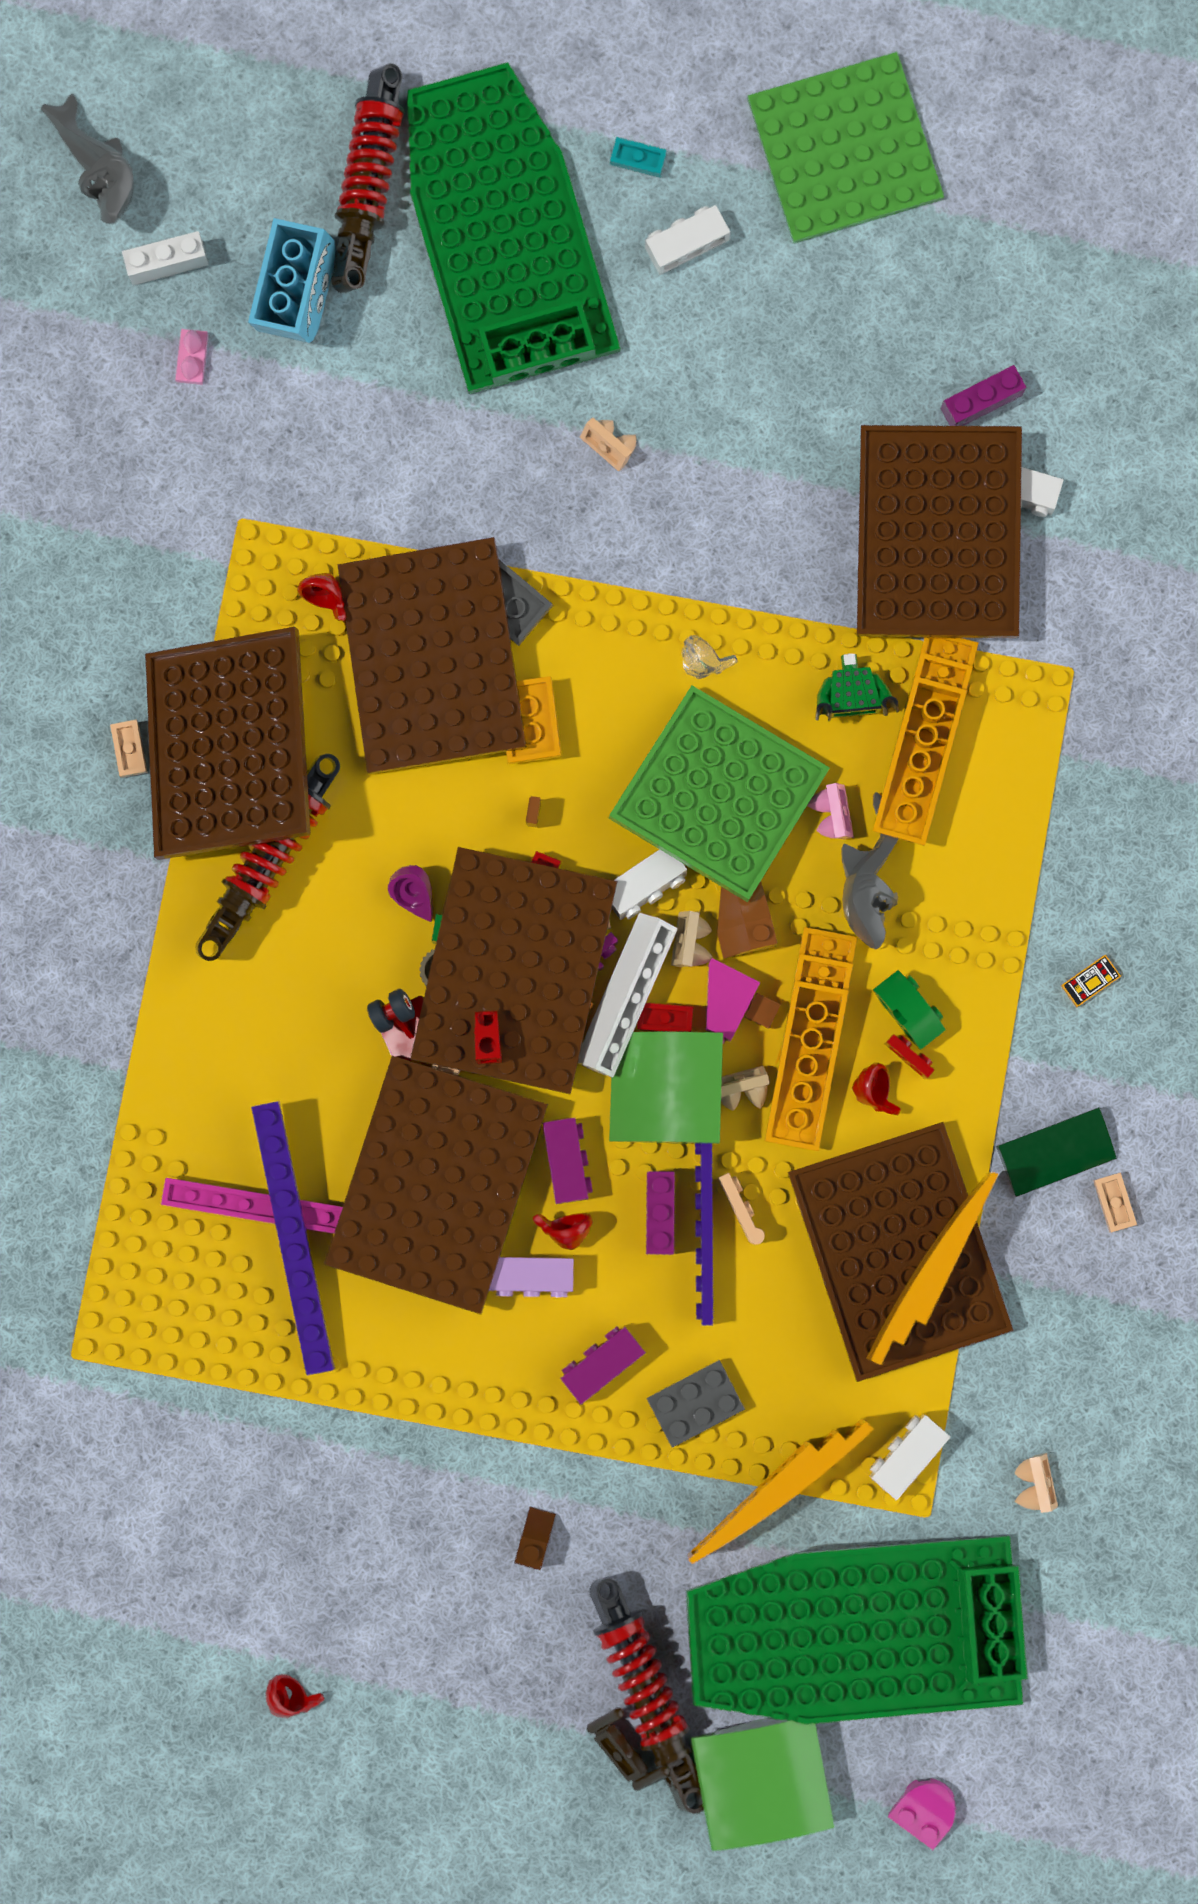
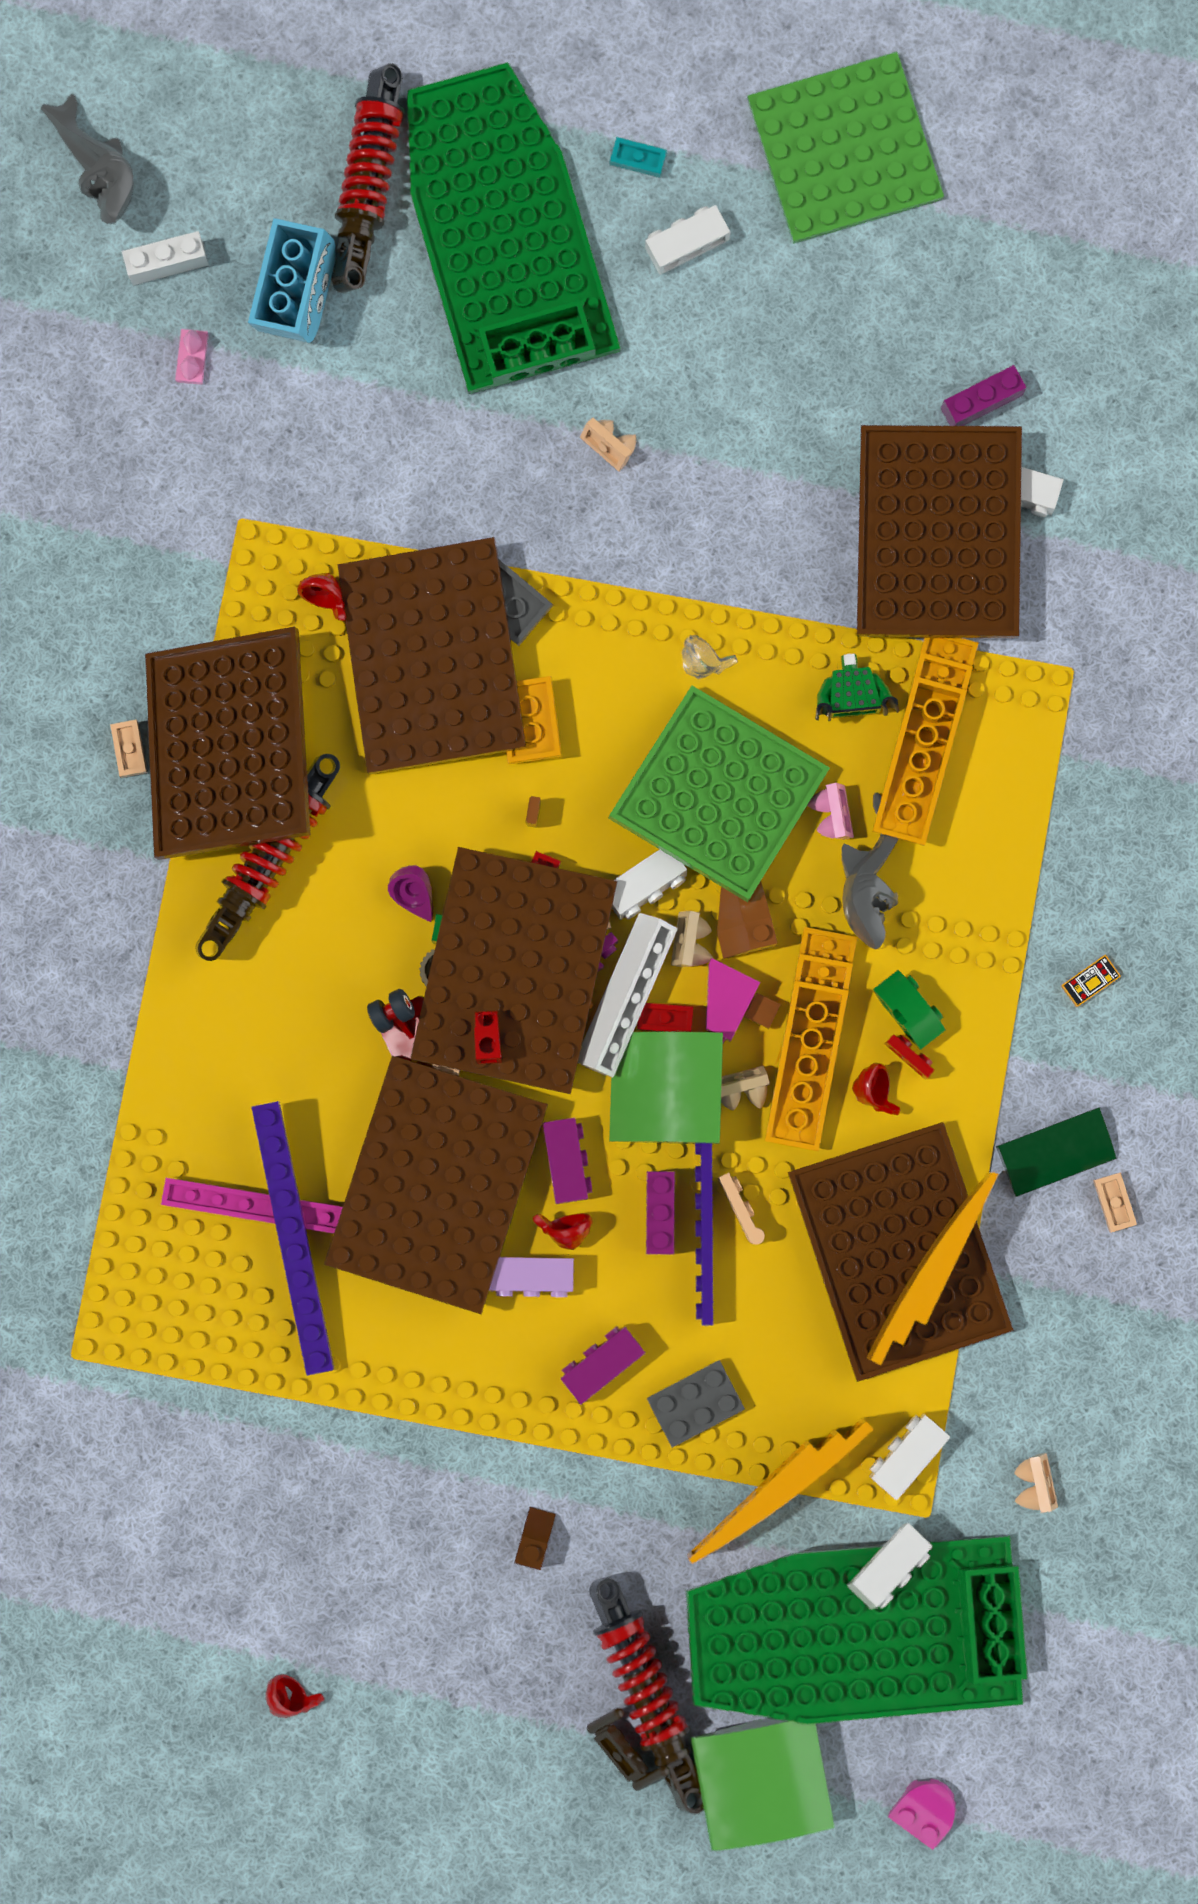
none -> white brick [847,1523,932,1609]

